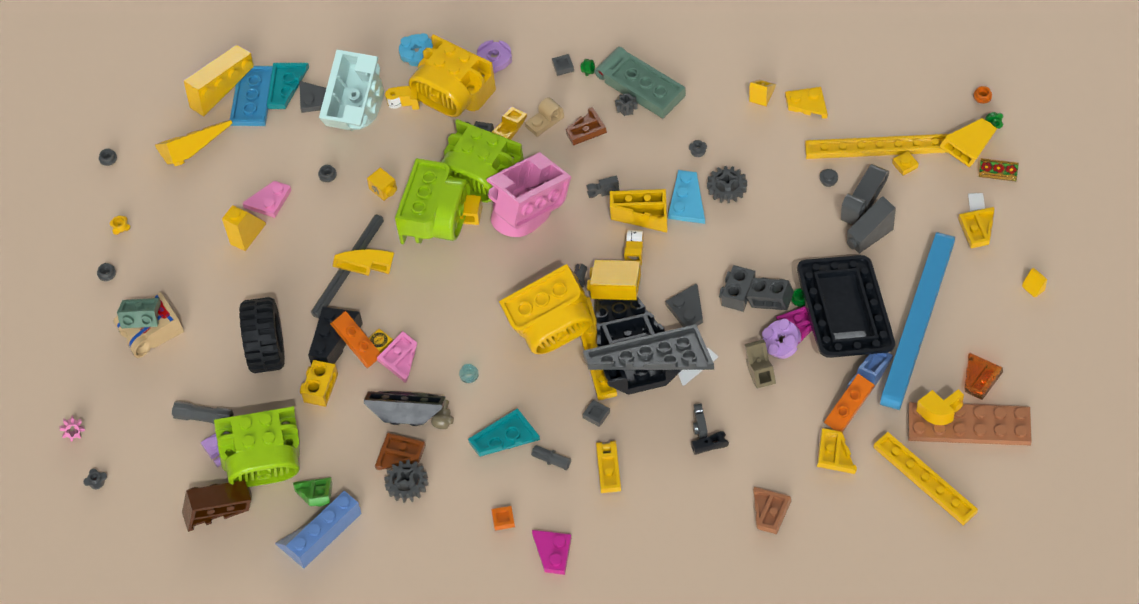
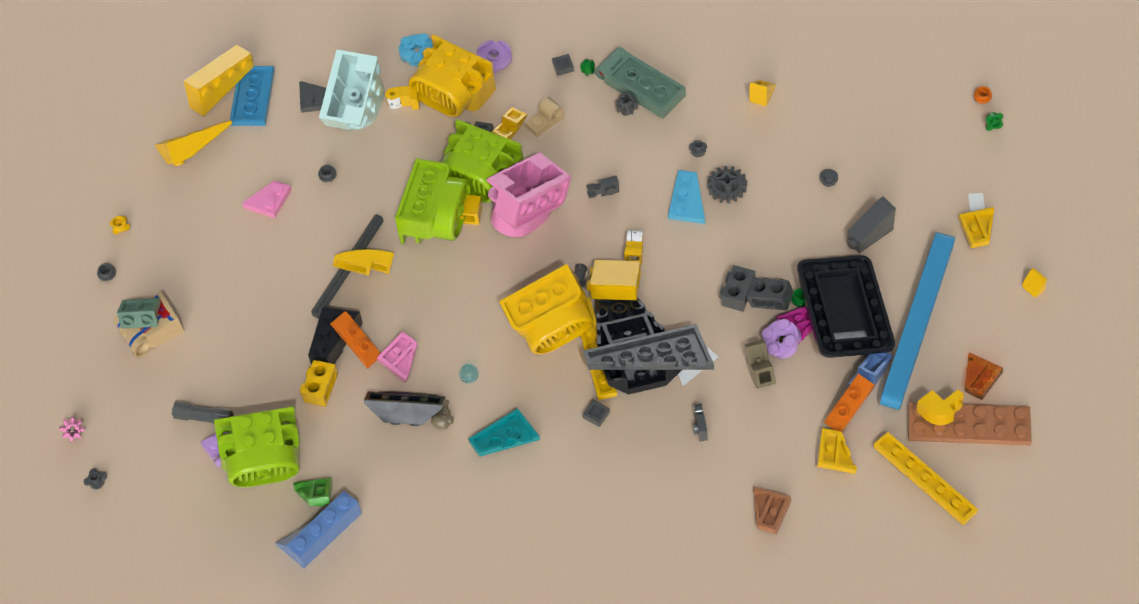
dark grey plate [99,149,117,166] -> none
reddish brown wedge [182,480,251,532] -> none
yellow slope [222,205,266,251] -> none
black tyre [239,297,285,373] -> none
teal wing [267,63,309,109] -> none
yellow brick [367,167,397,201] -> none
yellow tile [369,329,393,353] -> none
dark orange wing [375,433,426,470] -> none
dark grey gear [384,460,428,503] -> none
orange plate [491,506,515,531] -> none
dark grey axle [531,445,571,470] -> none
dark pink wing [532,530,572,575] -> none
dark orange wing [566,107,607,146] -> none
yellow plate [596,440,621,493] -> none
yellow wedge [610,189,667,233] -> none
dark grey wing [665,284,703,327] -> none
black bar [691,431,729,455] -> none
yellow wing [785,87,828,119] -> none
yellow tile [805,134,949,159] -> none
dark grey beam [841,164,889,225] -> none
yellow plate [892,151,919,176] -> none
yellow slope [939,118,997,168] -> none
tile [979,158,1019,181] -> none

